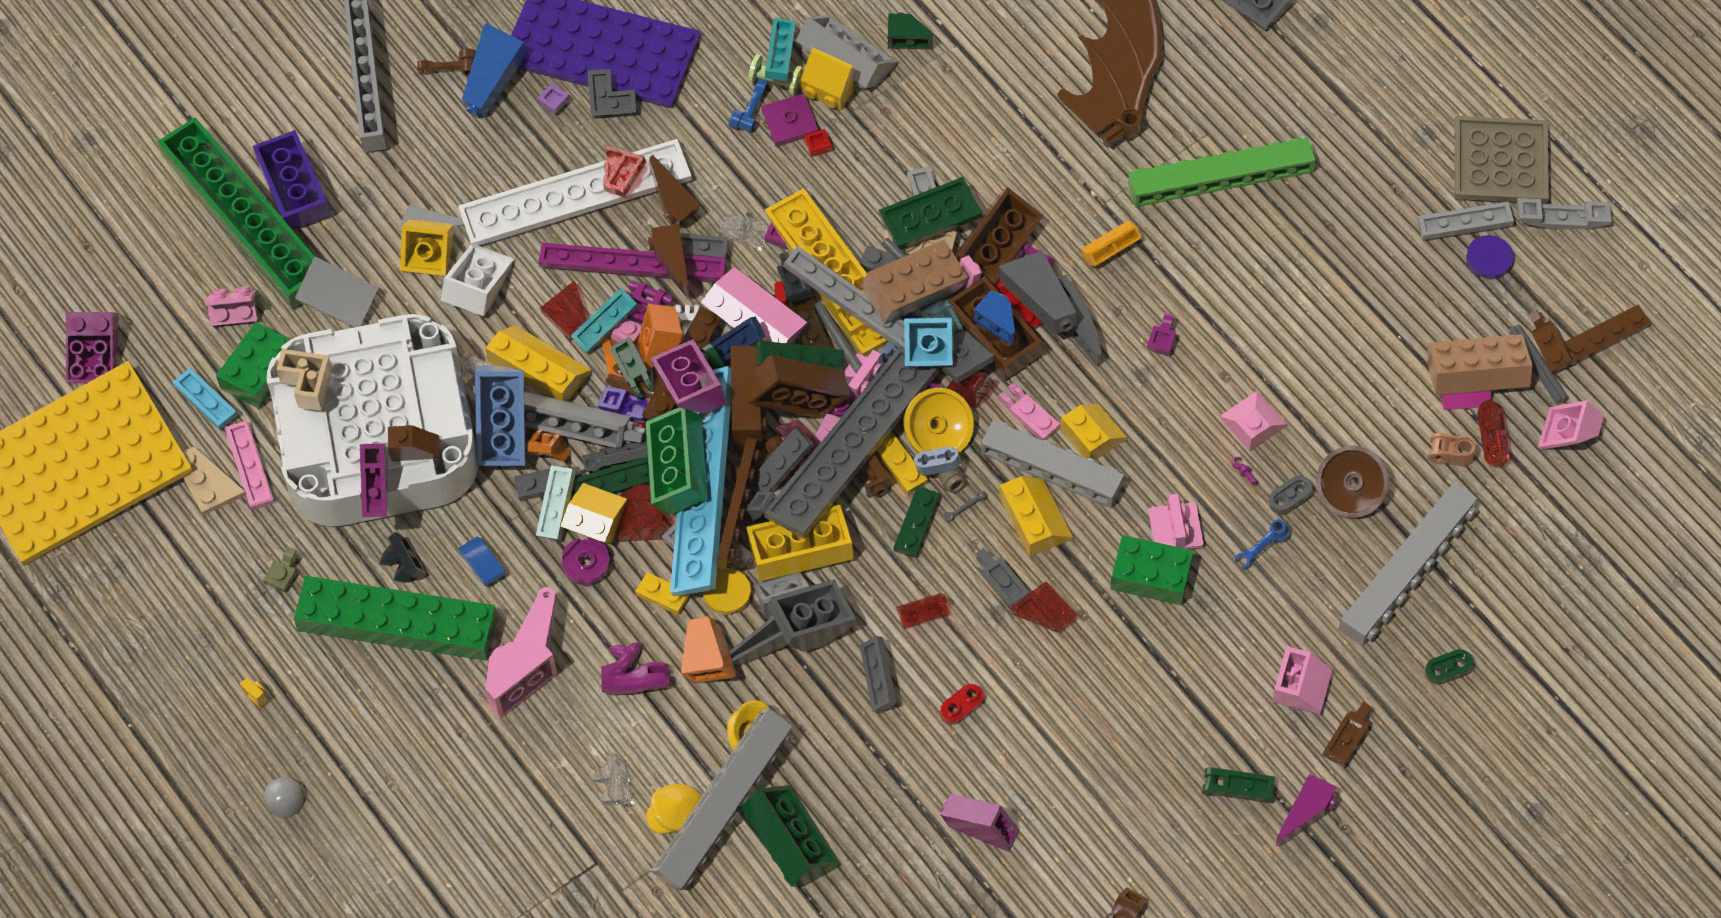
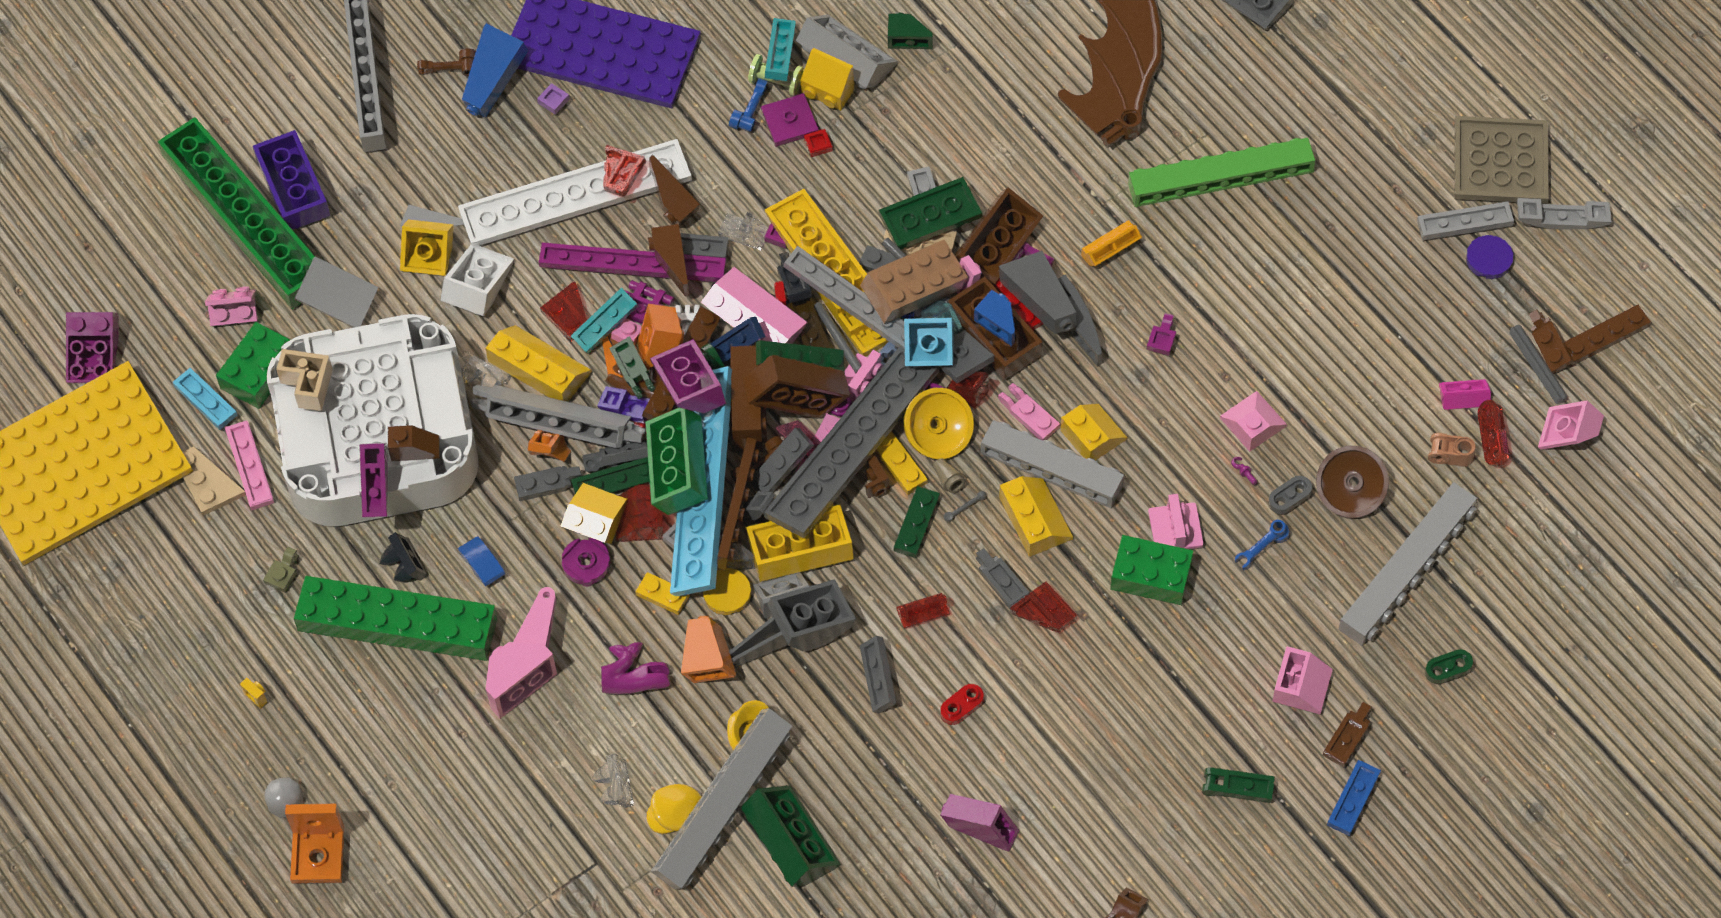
medium blue slope [475,366,525,466] -> none
light aqua plate [536,465,576,541] -> none
dark grey plate [588,69,637,117] -> none
sand blue beam [914,447,961,475] -> none
magenta slope [1276,774,1338,847] -> none
medium nougat brick [1427,334,1532,395] -> none
none -> orange bracket [285,804,345,884]
none -> blue plate [1327,760,1381,836]

